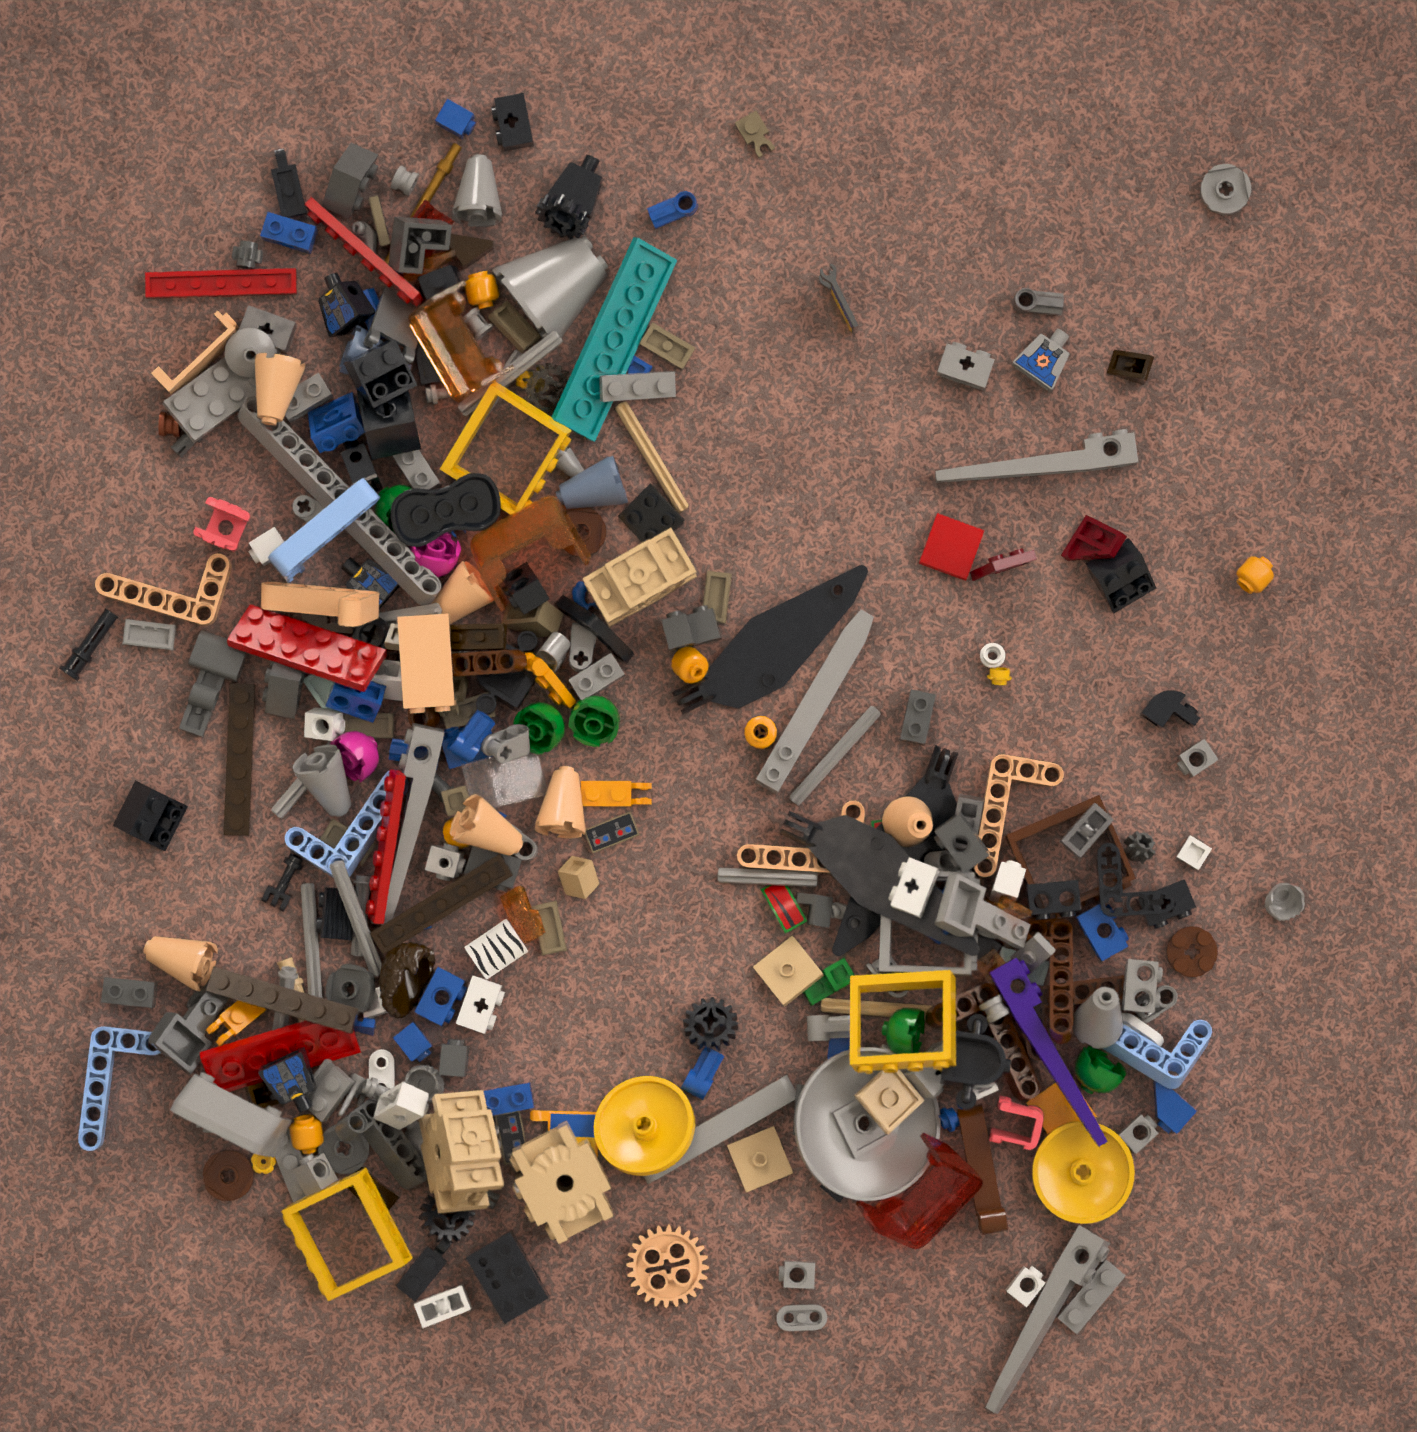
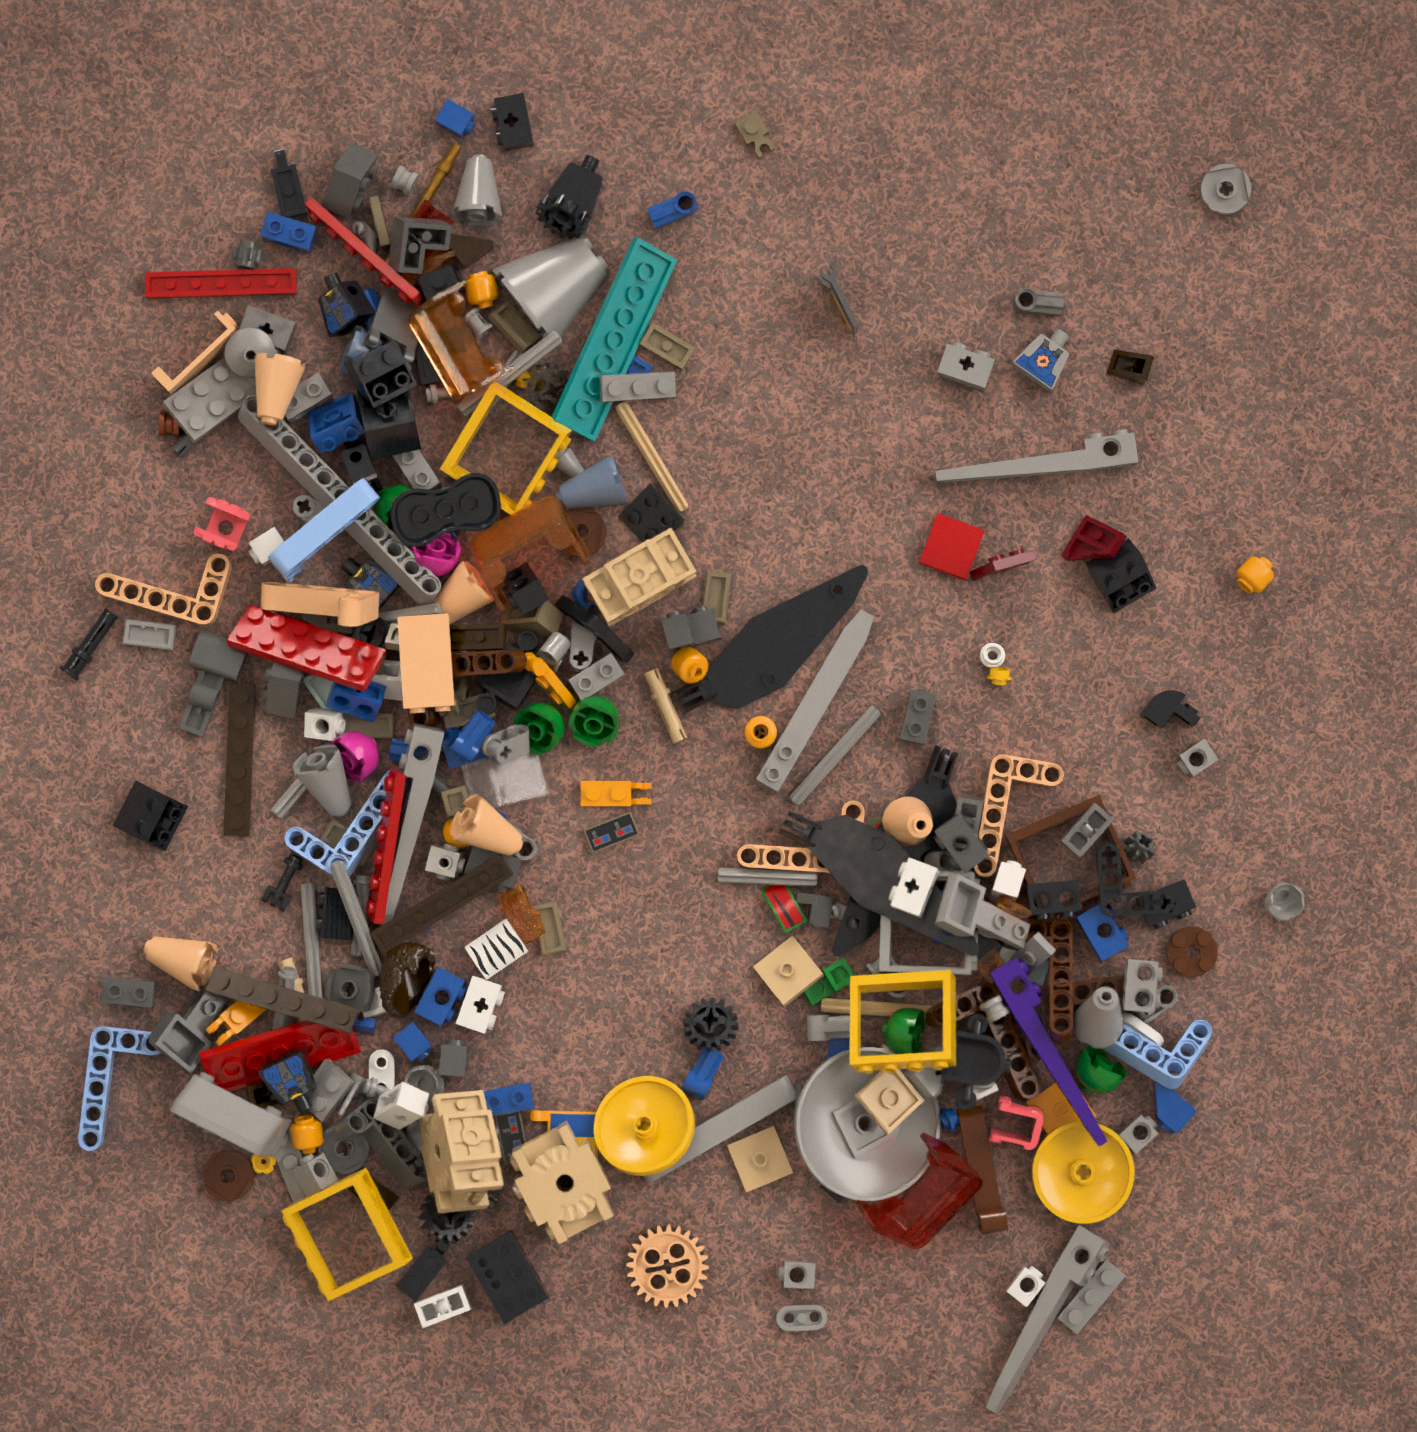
light nougat cone [535,766,586,838] -> none
tan panel [558,856,599,899] -> none
white plate [1176,835,1212,870] -> none
none -> tan pin [644,668,688,744]

